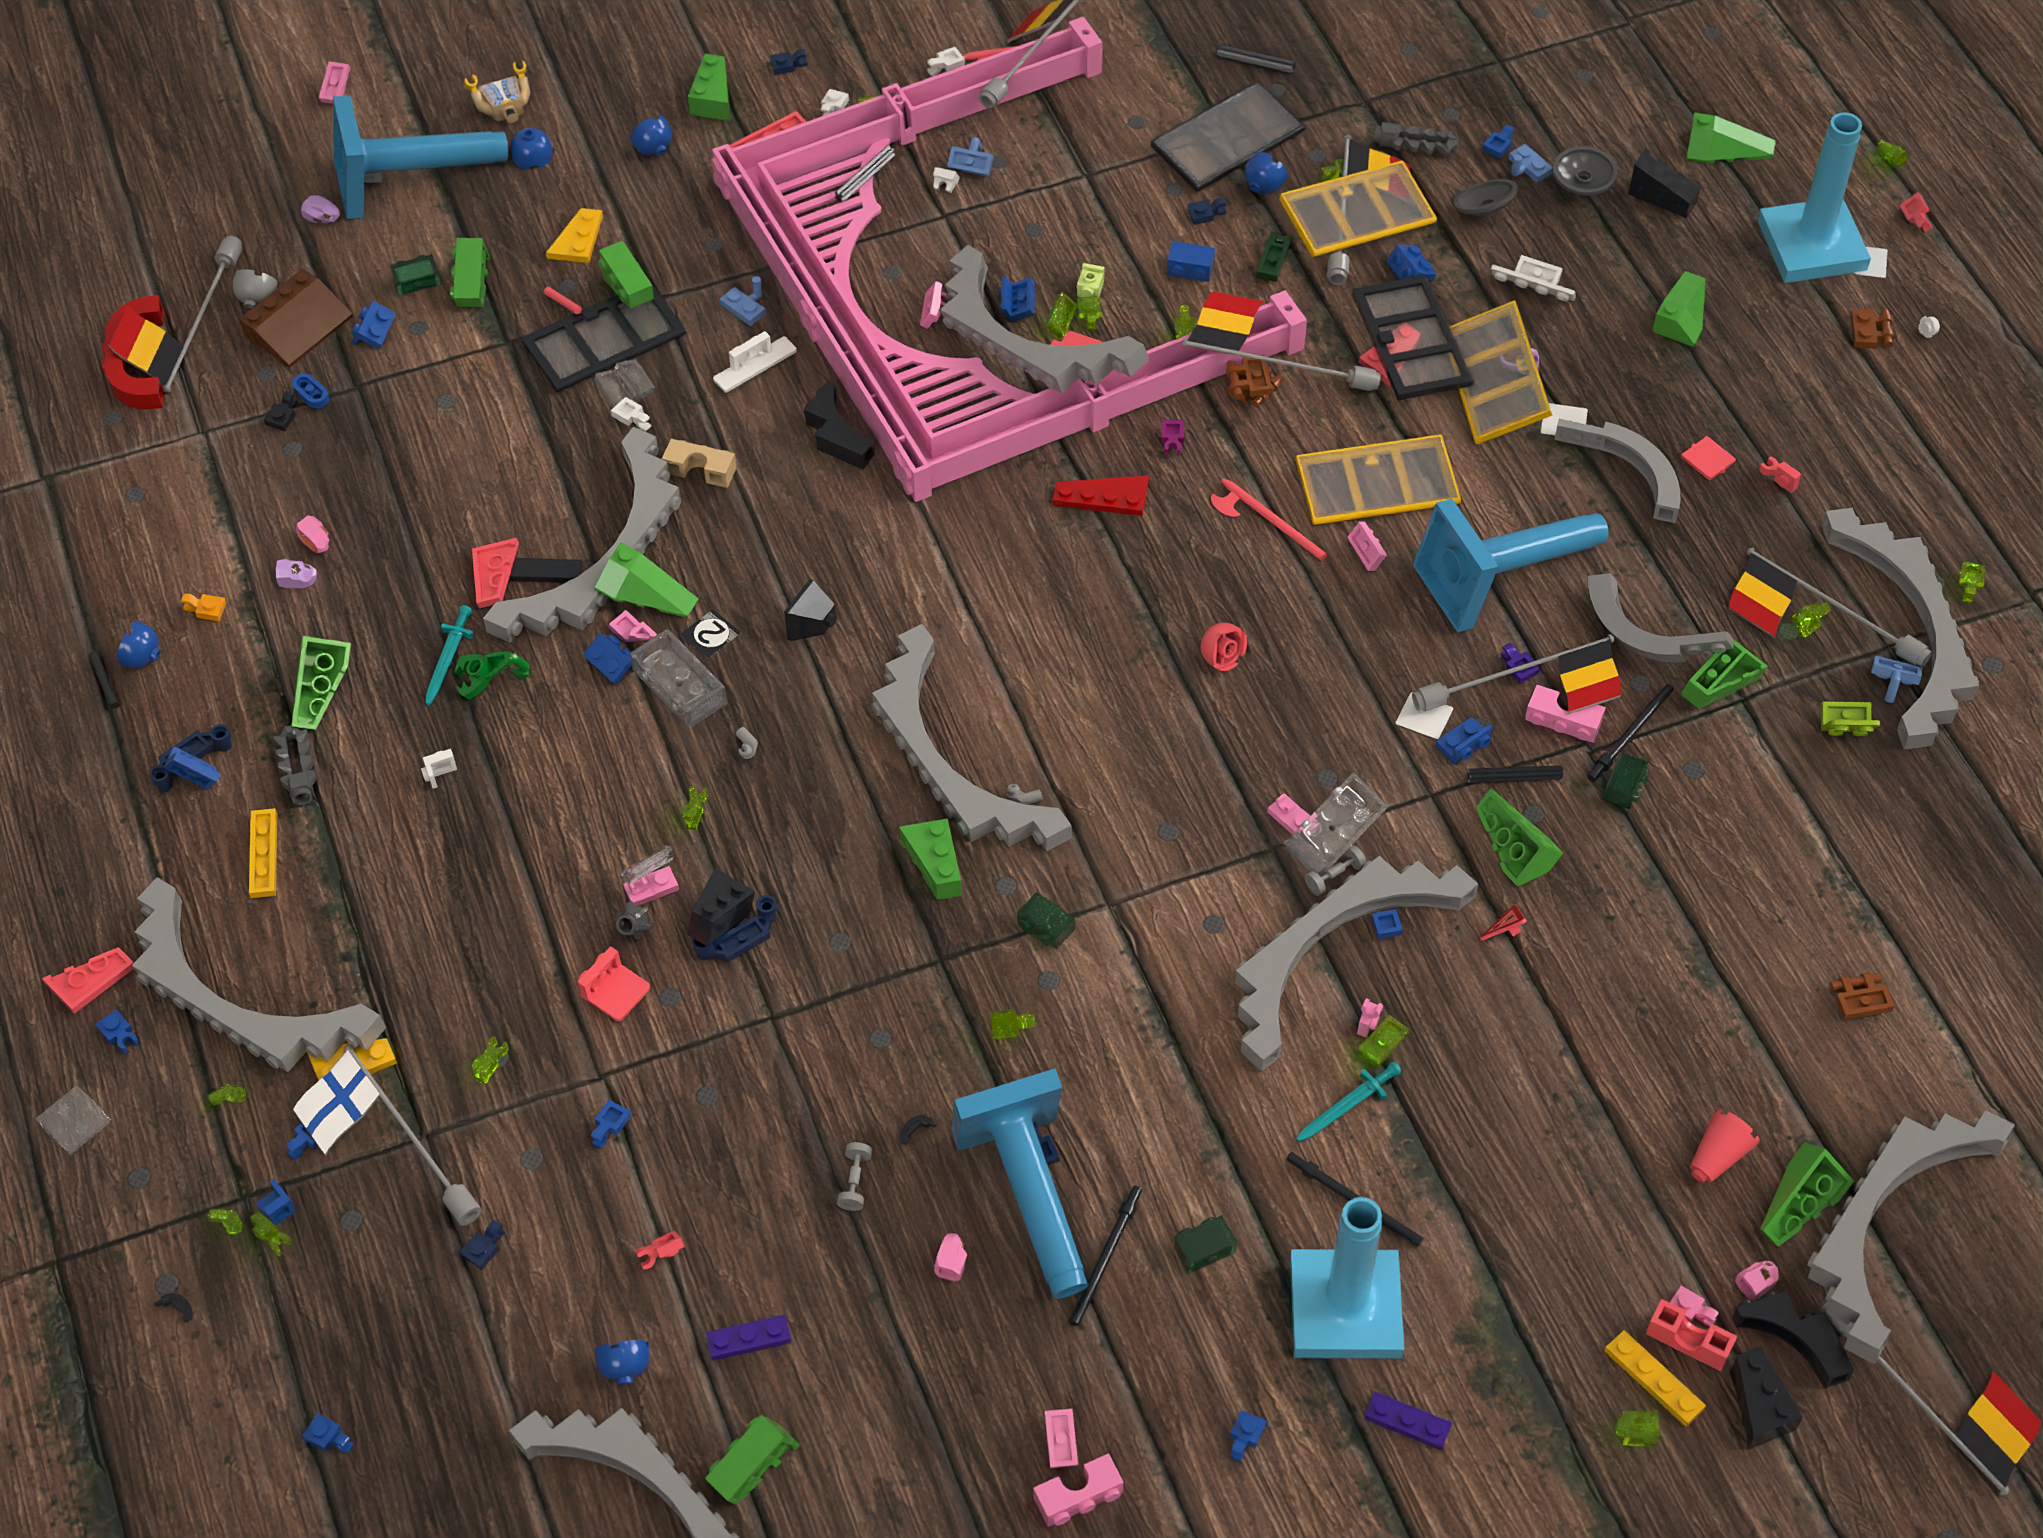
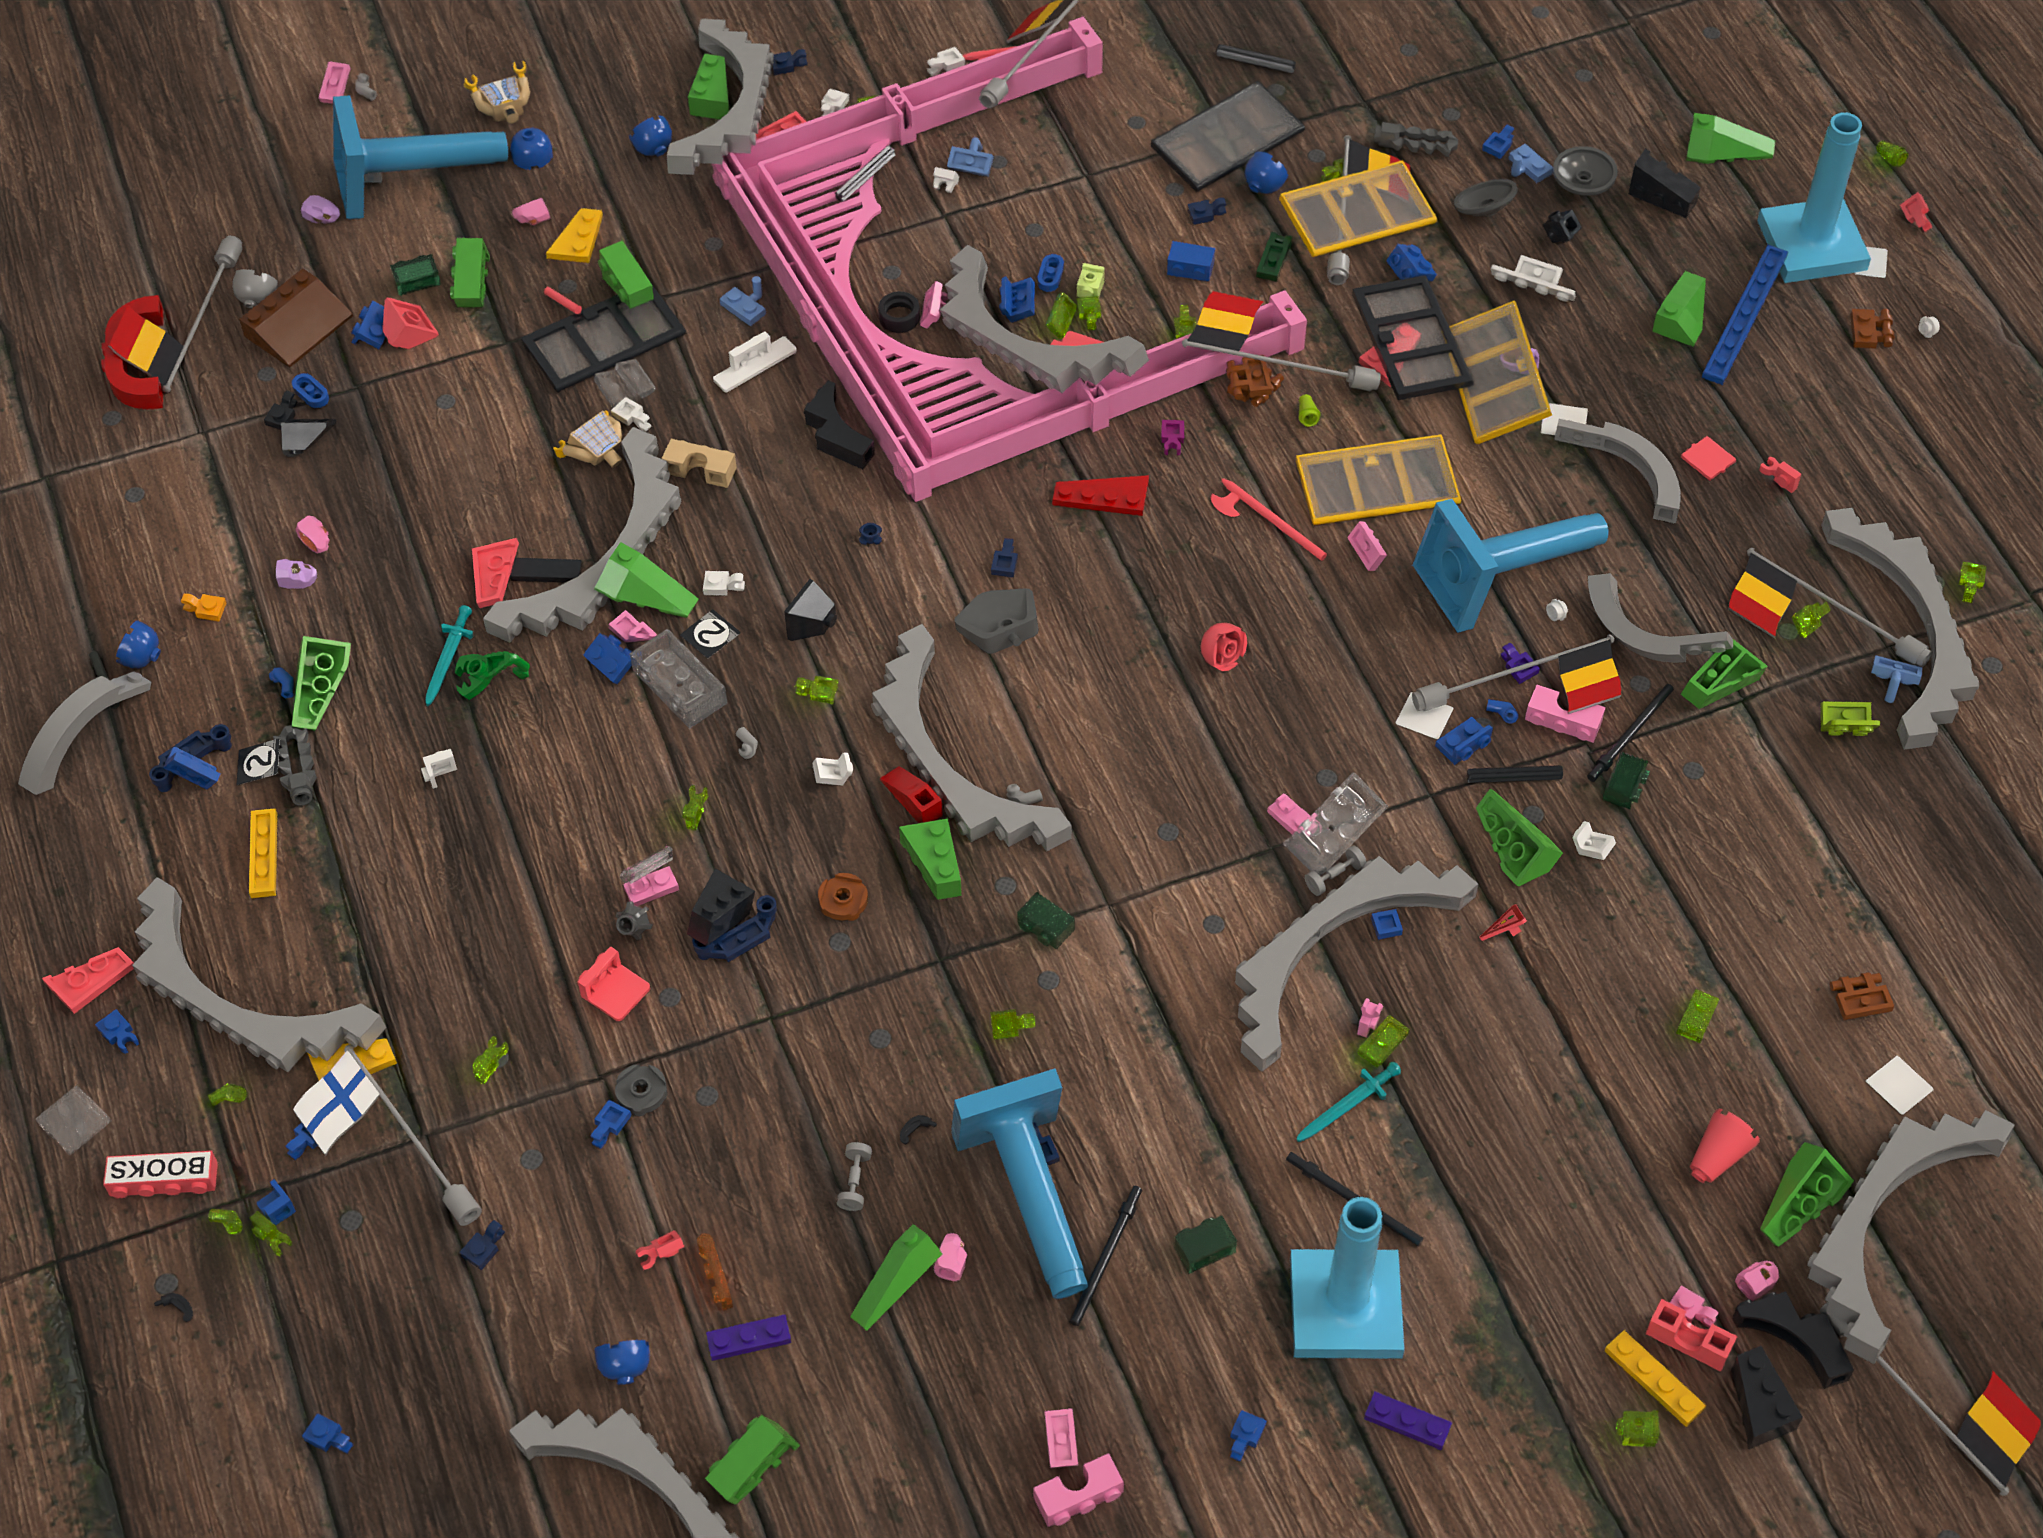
none -> light grey arch [18,672,151,795]
none -> brick [103,1151,218,1198]
none -> sticker [237,739,280,785]
none -> blue arm [269,667,294,698]
none -> slope [281,419,336,454]
none -> light grey arm [355,73,377,100]
none -> coral slope [383,297,439,349]
none -> bright pink rock [512,198,551,225]
none -> tan torso [553,410,622,468]
none -> dark grey plate [615,1064,668,1116]
none -> light grey arch [667,19,774,175]
none -> clear orange plate [697,1233,733,1311]
none -> white plate [703,571,745,595]
none -> clear neon green plate [795,676,839,704]
none -> white bracket [812,753,853,786]
none -> dark orange plate [818,873,868,921]
none -> bright green wedge [850,1224,942,1331]
none -> dark blue plate [859,523,882,545]
none -> black tyre [878,291,920,333]
none -> red slope [880,766,943,823]
none -> dark grey animal [955,588,1039,654]
none -> dark blue plate [991,538,1018,578]
none -> blue plate [1038,254,1064,292]
none -> lime cone [1298,394,1321,427]
none -> blue arm [1486,699,1518,724]
none -> black brick [1542,210,1582,243]
none -> white plate [1546,599,1568,621]
none -> white bracket [1573,821,1616,860]
none -> clear neon green plate [1676,989,1719,1043]
none -> blue tile [1702,244,1788,385]
none -> white sticker [1866,1056,1934,1115]

